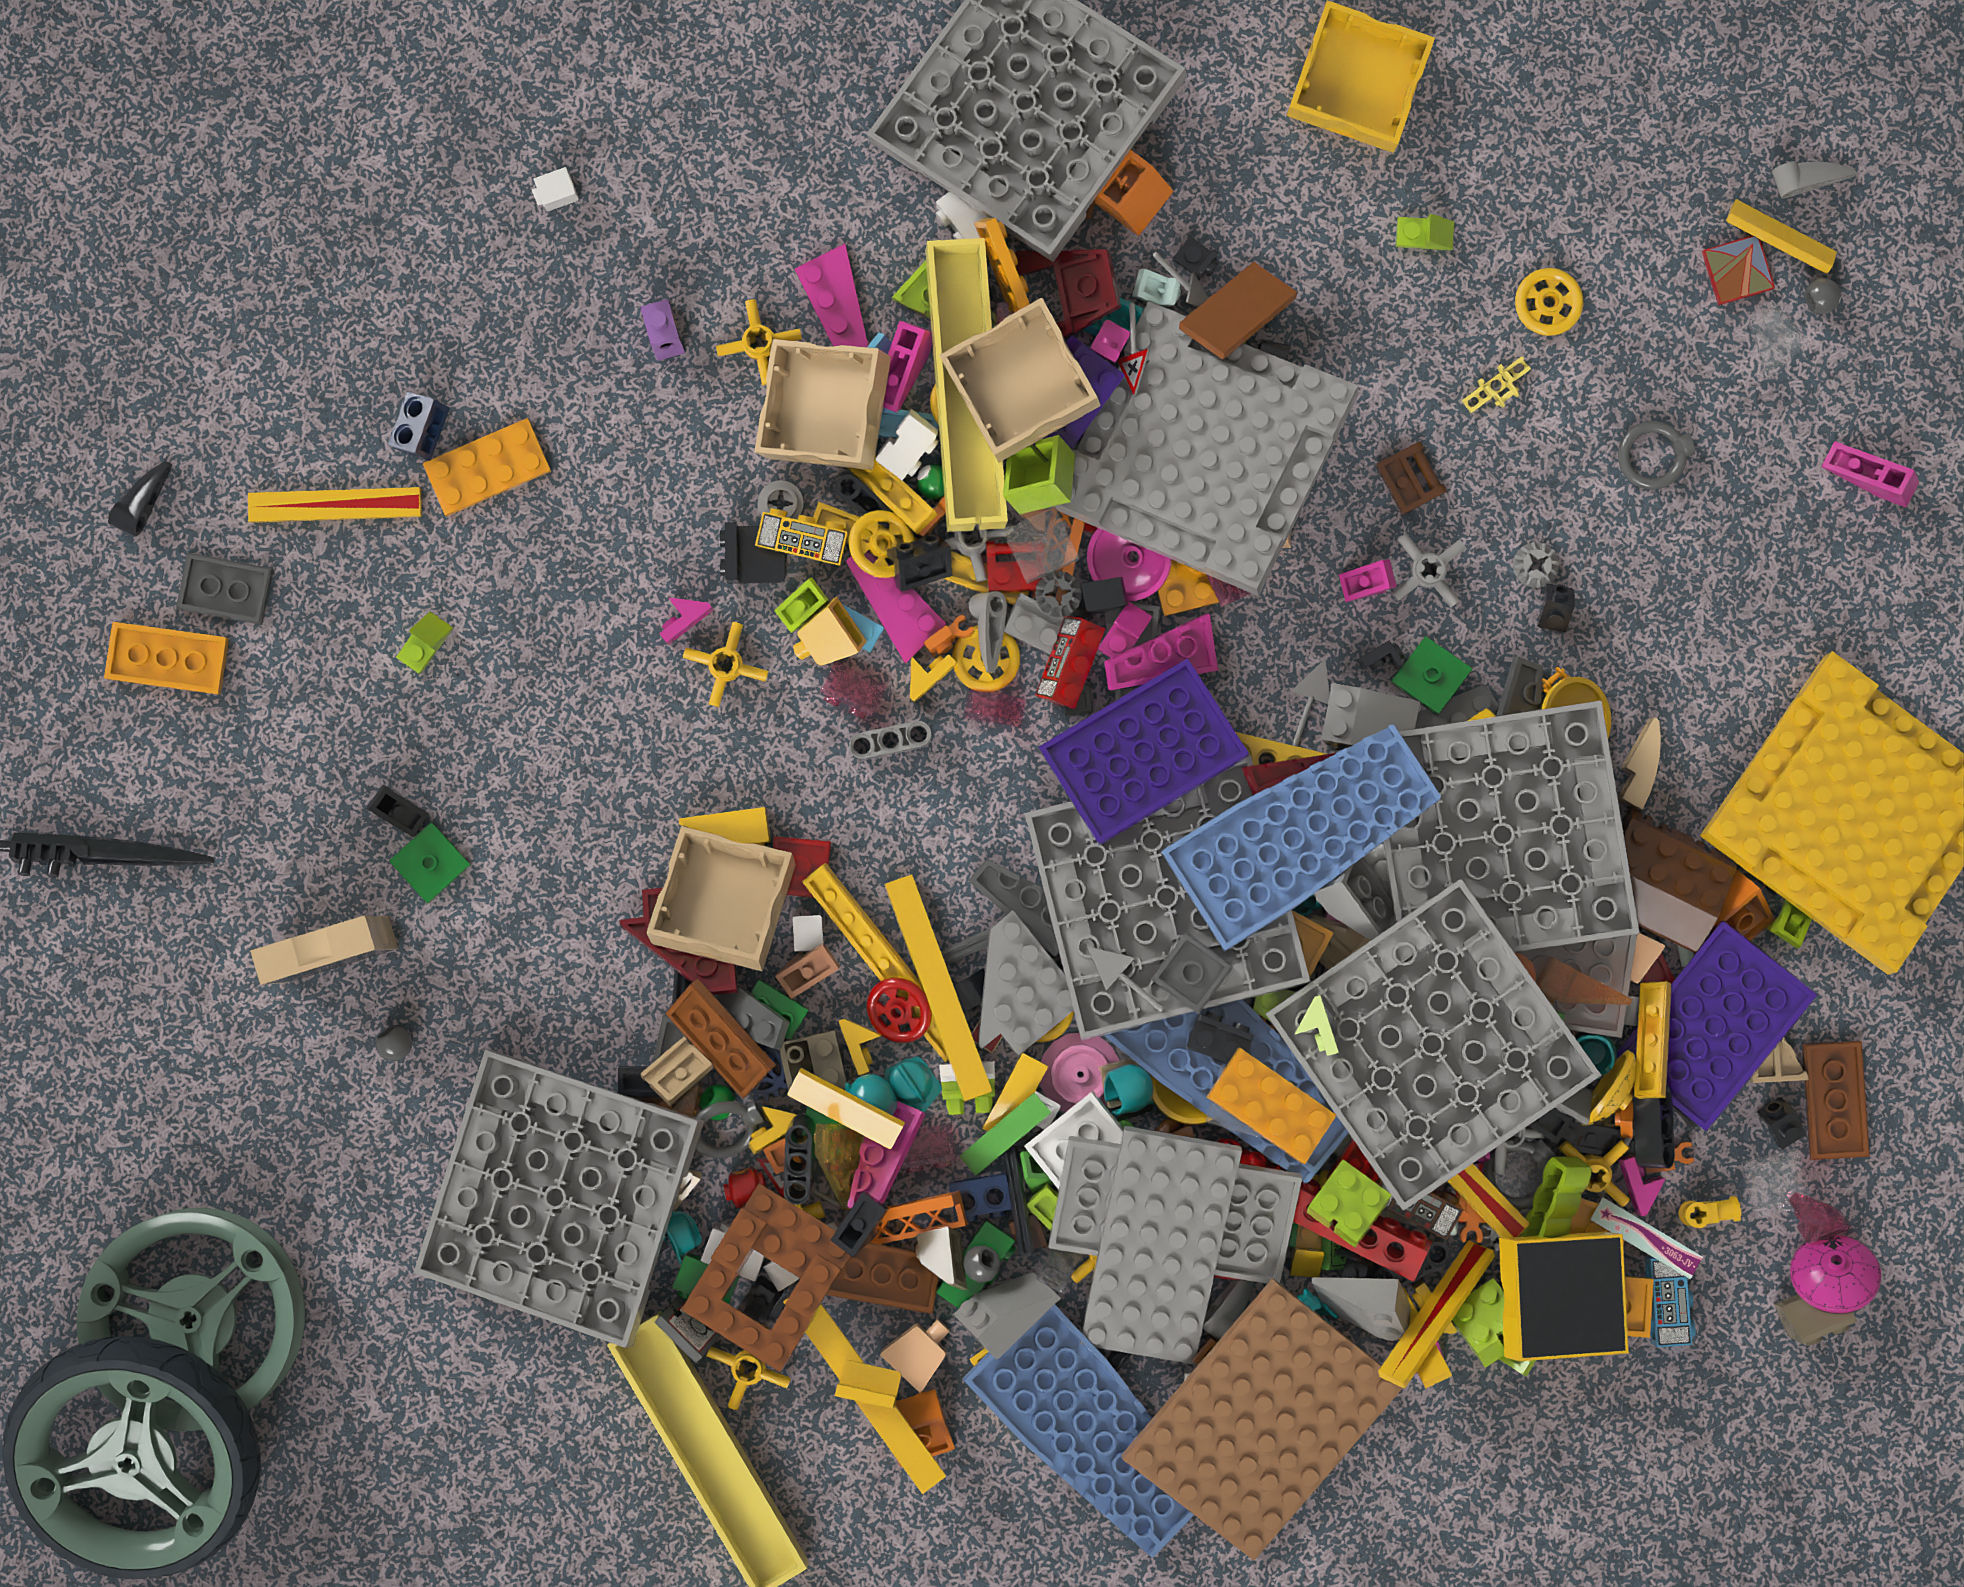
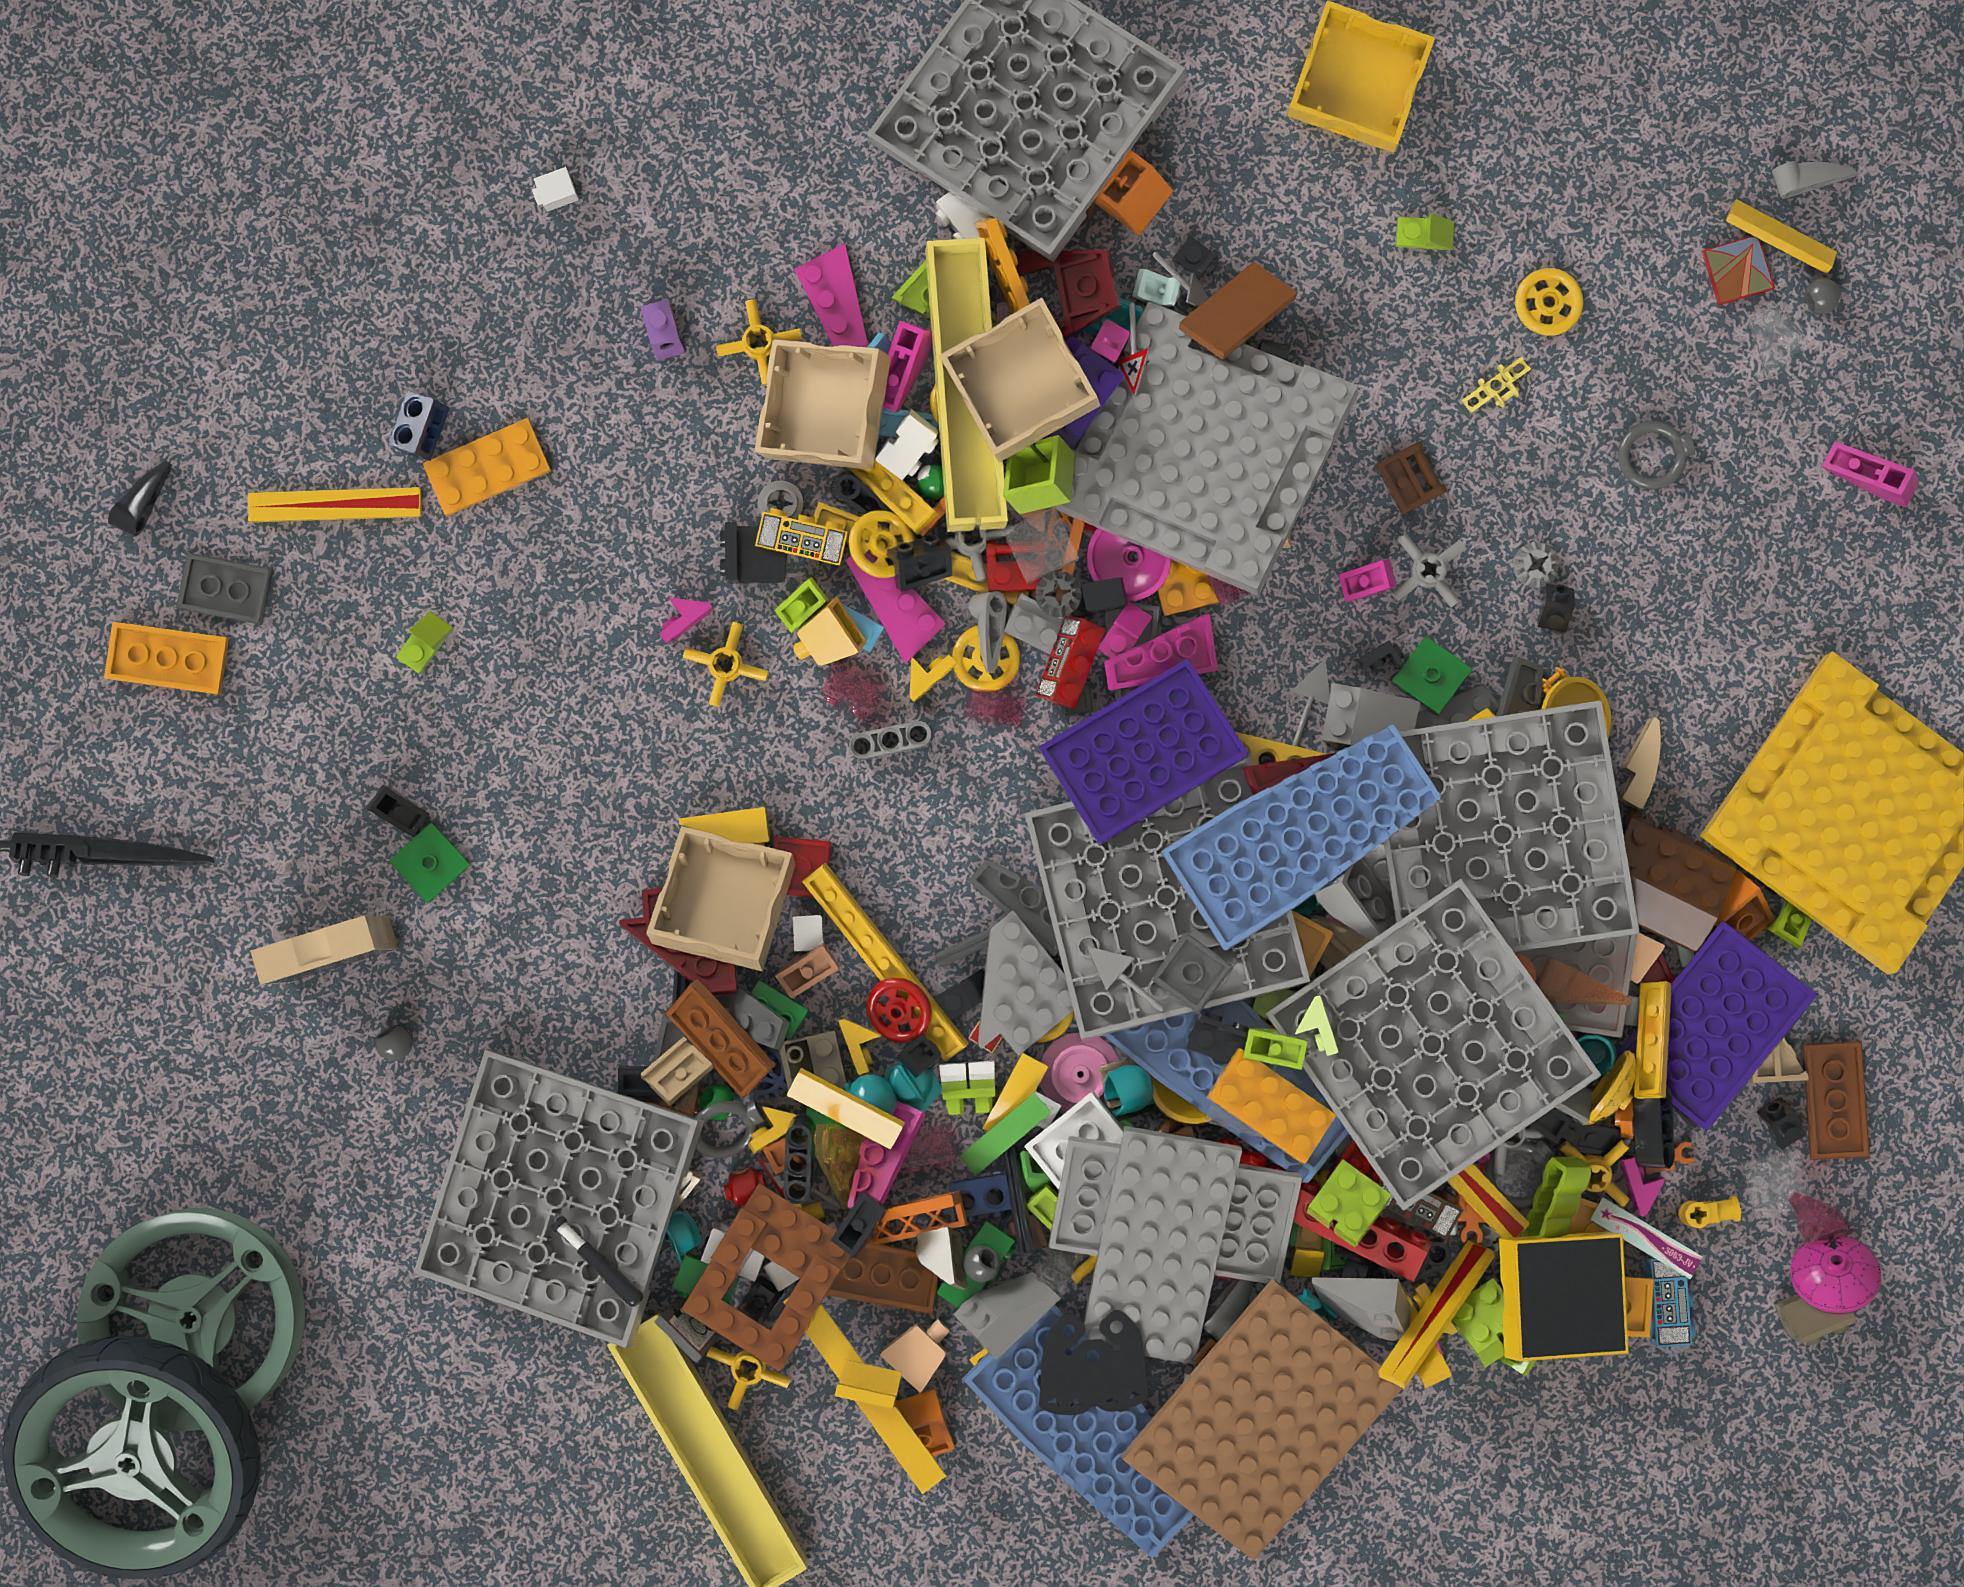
yellow tile [884,874,992,1102] -> none
orange plate [923,615,975,657] -> none
none -> black piece [551,1216,643,1307]
none -> black bracket [896,1034,942,1078]
none -> black piece [1039,1310,1149,1415]
none -> lime slope [1243,1028,1308,1070]

